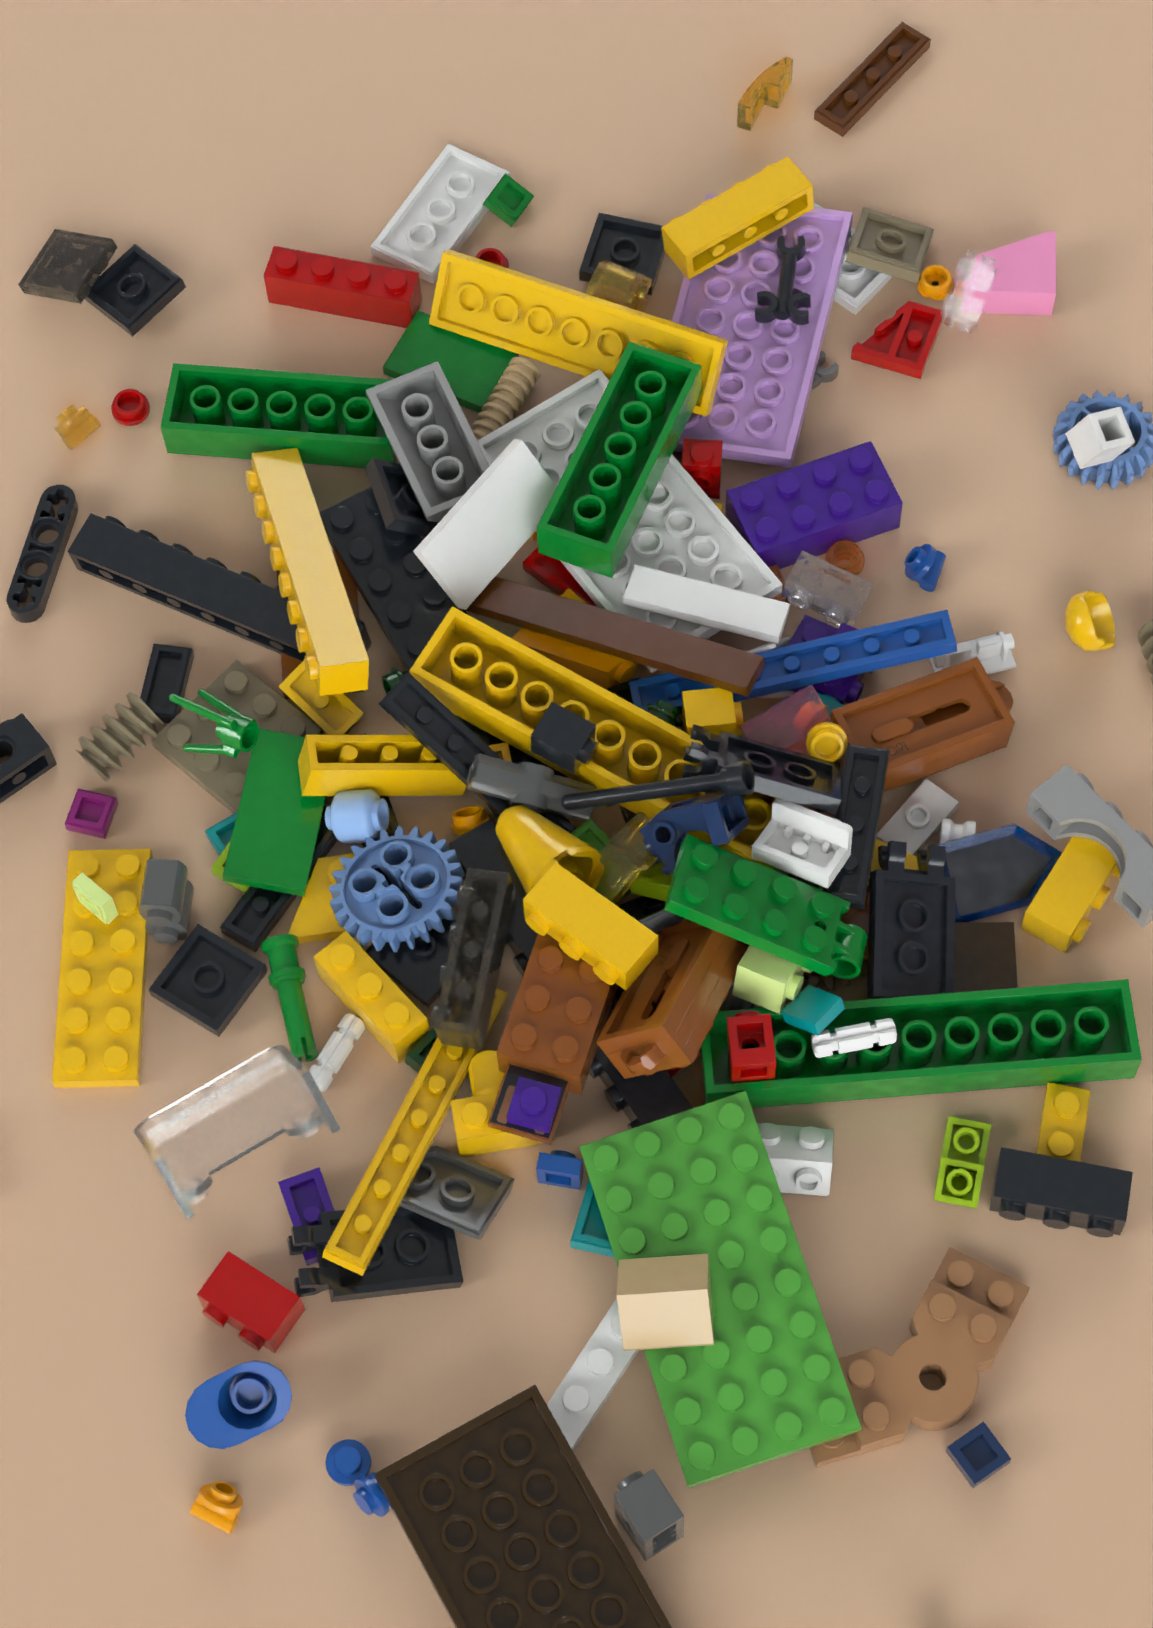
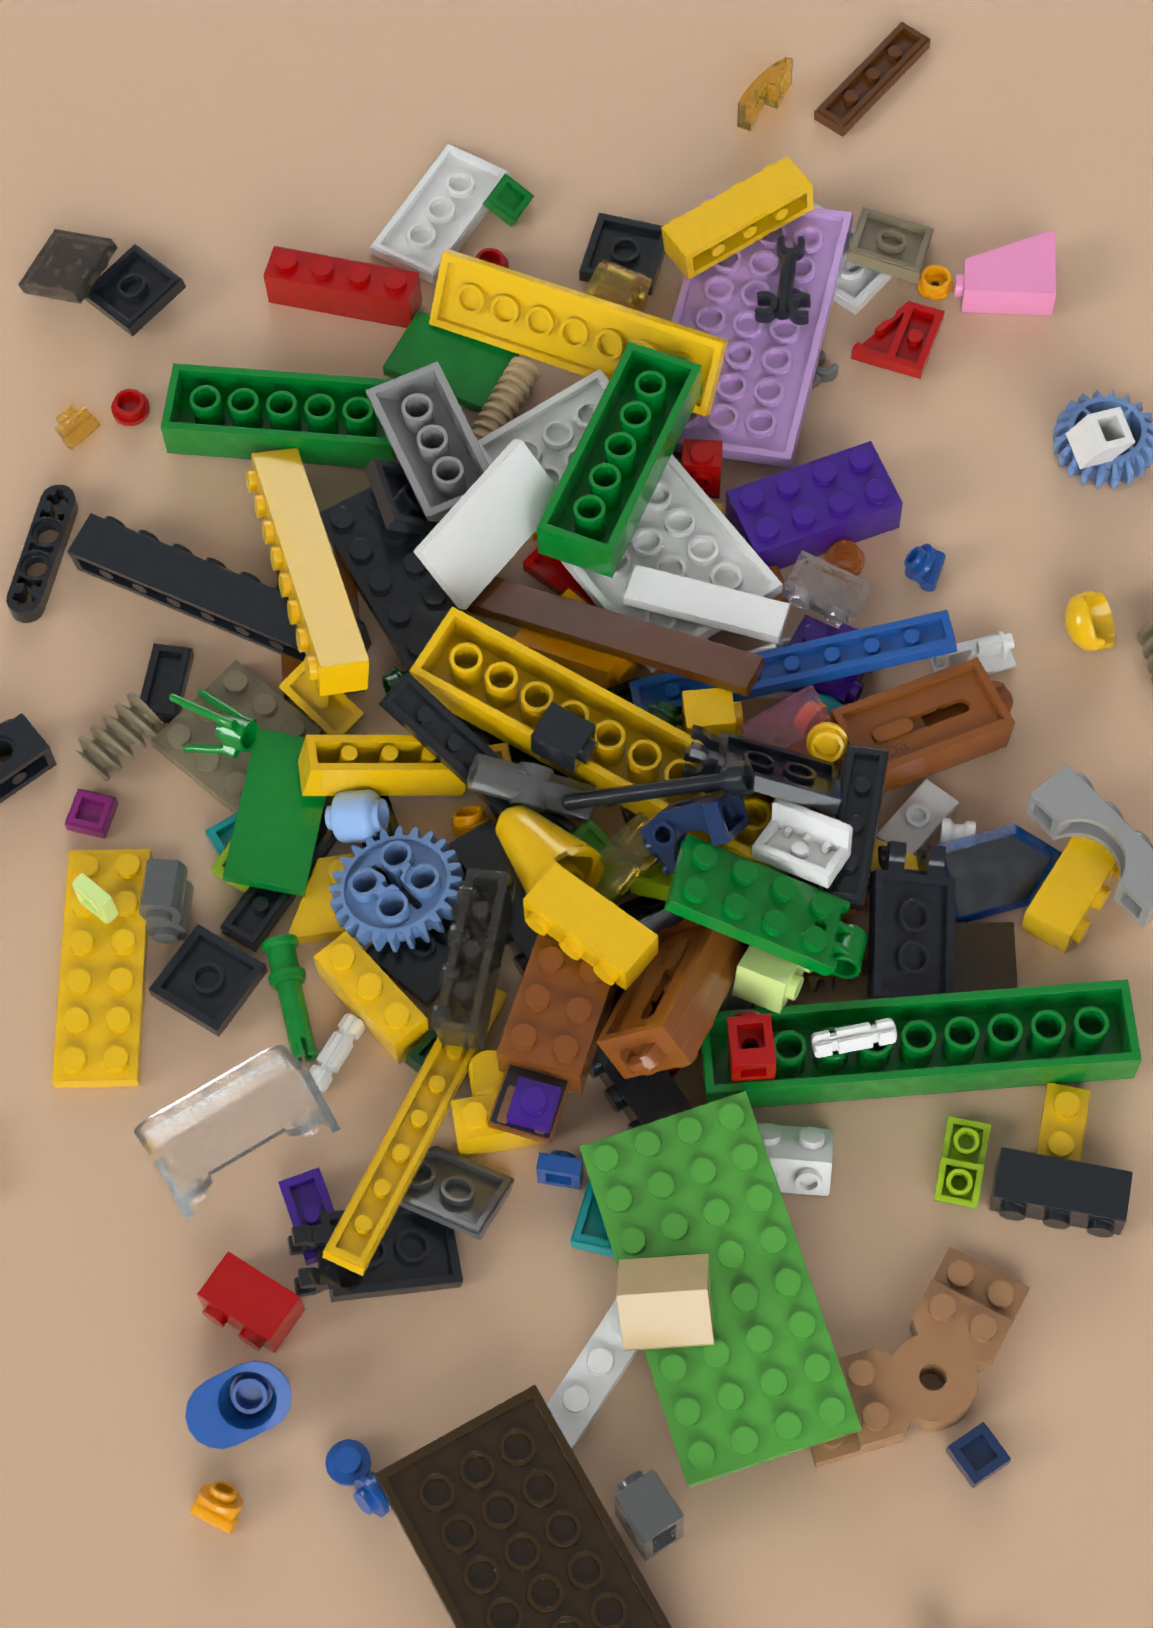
teal tile [782,985,845,1036] -> none
clear hinge [941,250,998,333] -> none

